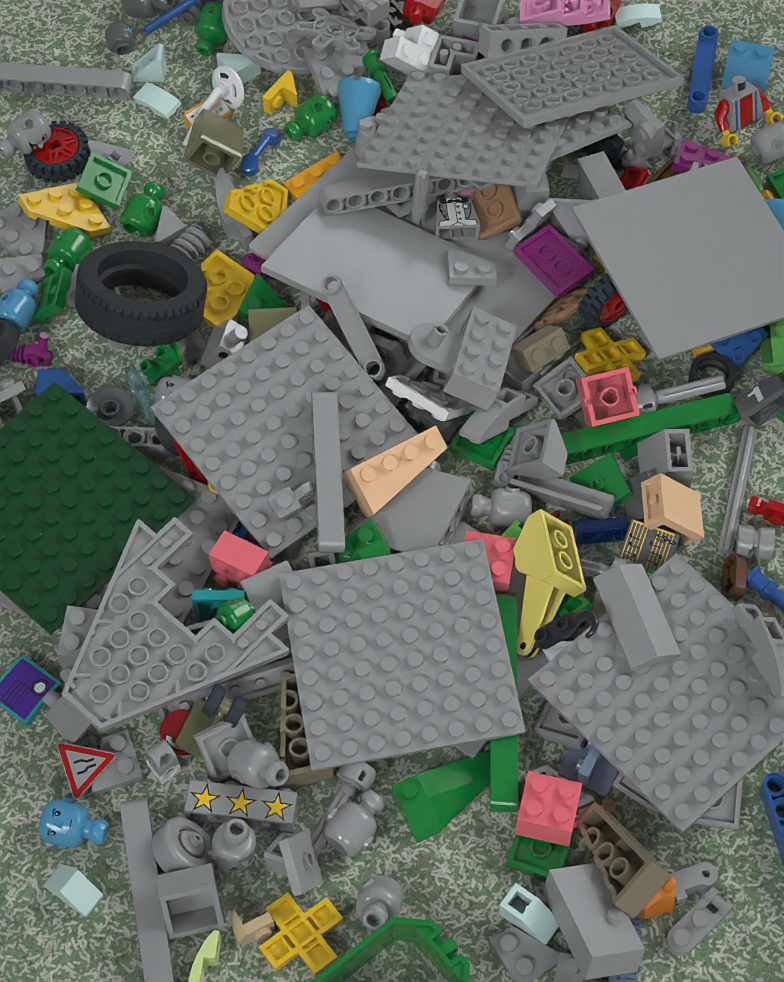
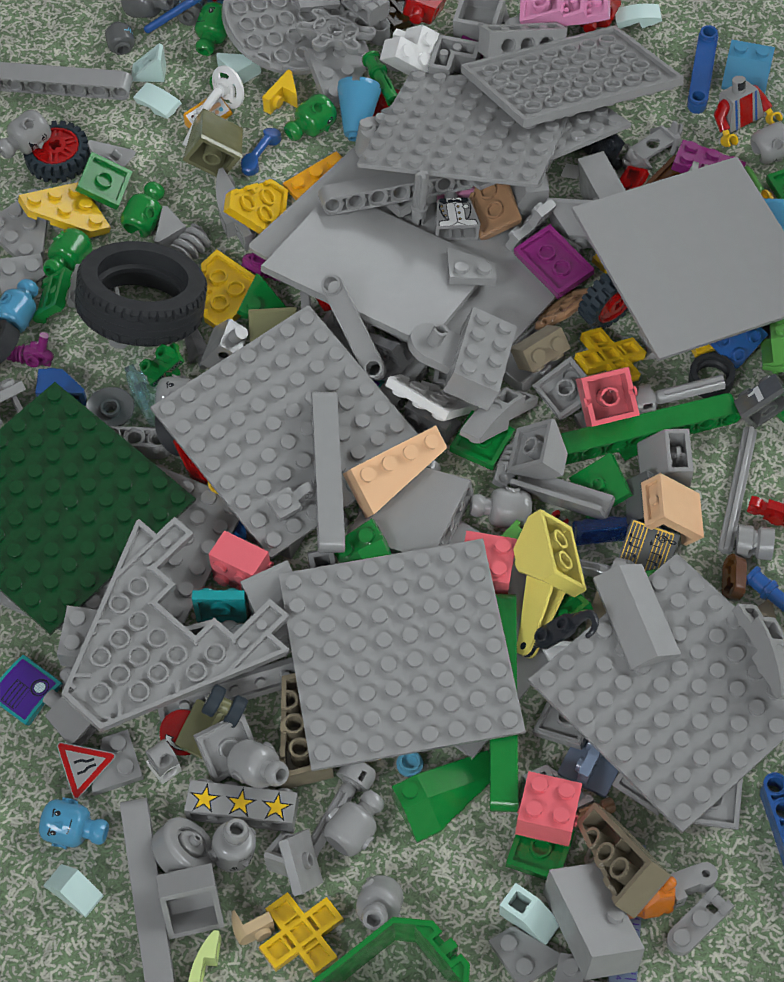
green head [215,597,256,634] -> none
light grey slope [624,98,665,159] -> none
none -> medium azure plate [396,753,423,777]

